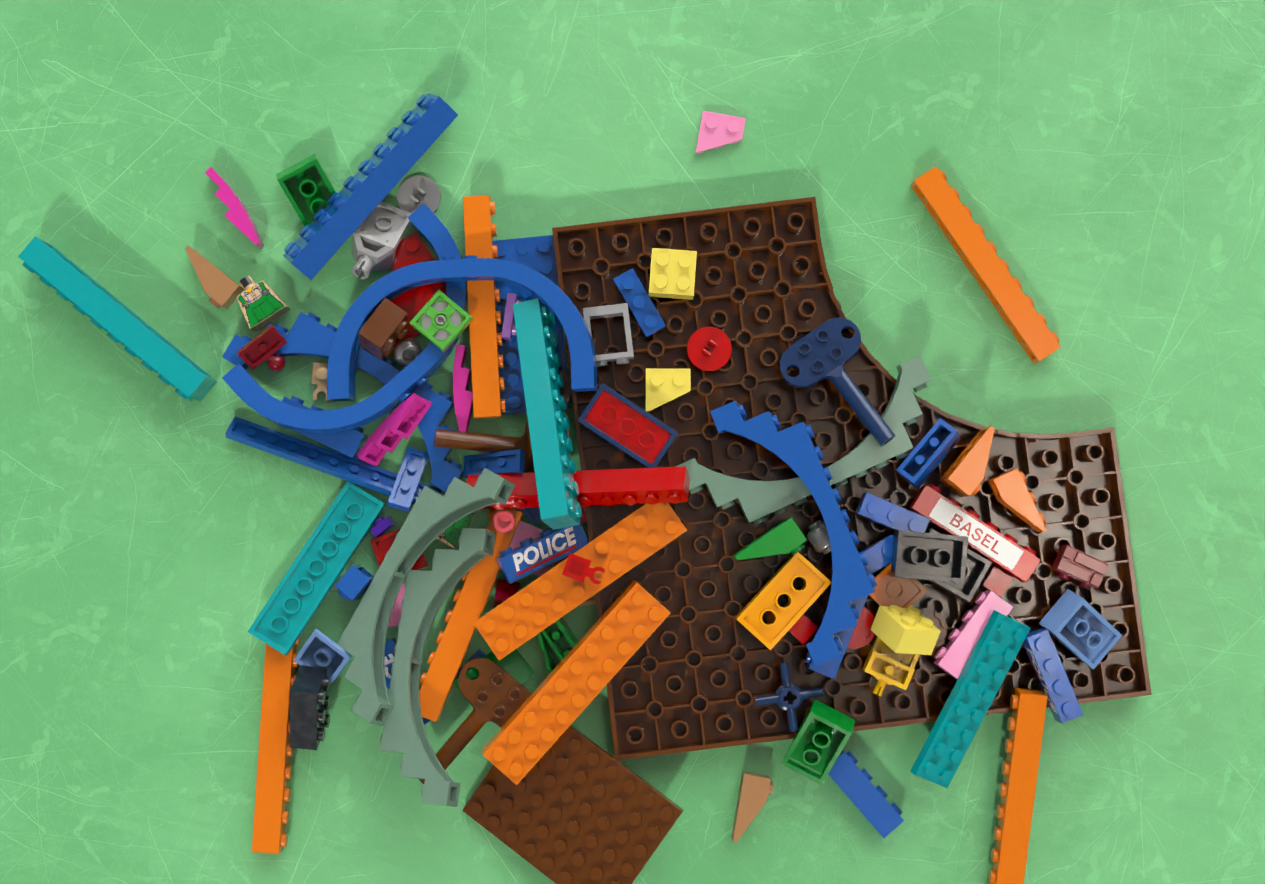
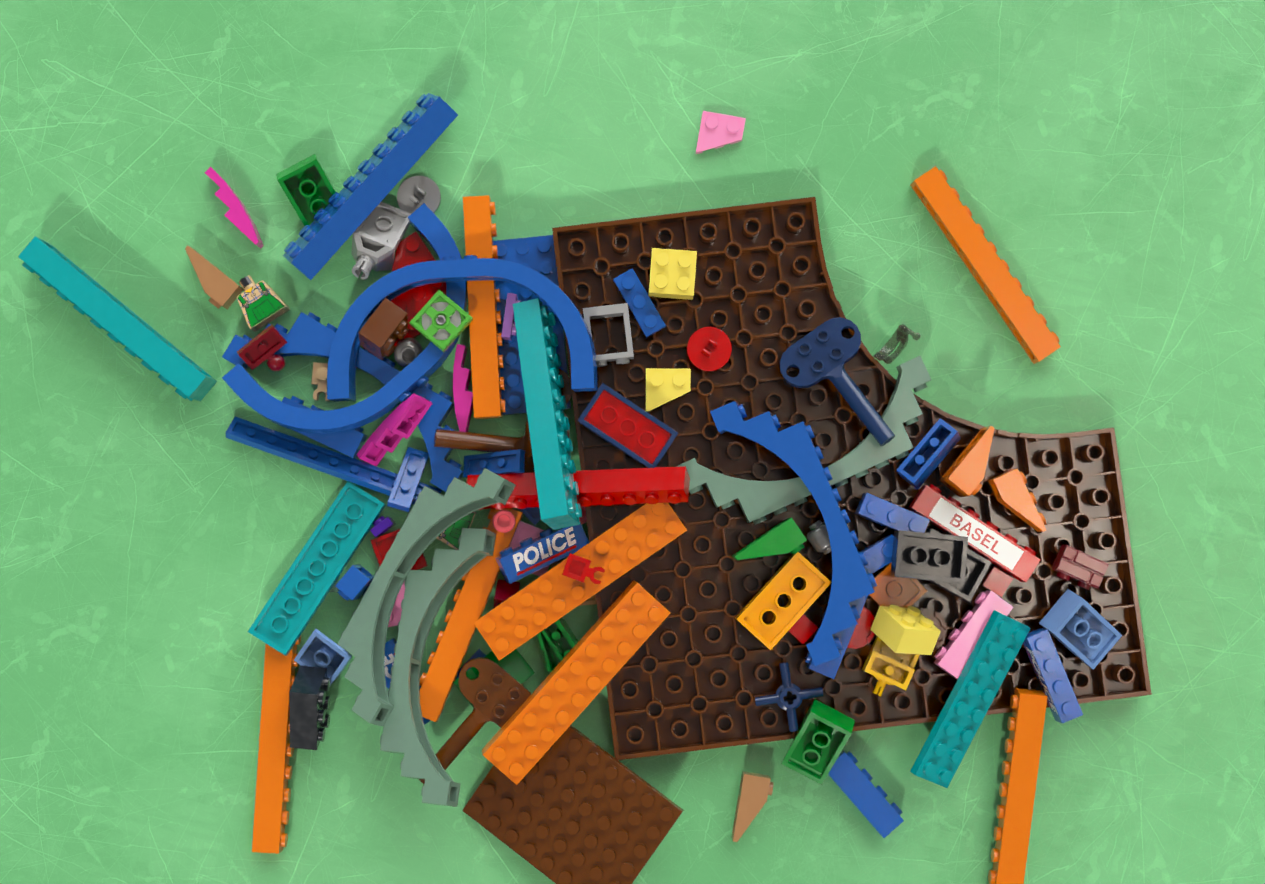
none -> clear smoke helmet [874,324,920,364]

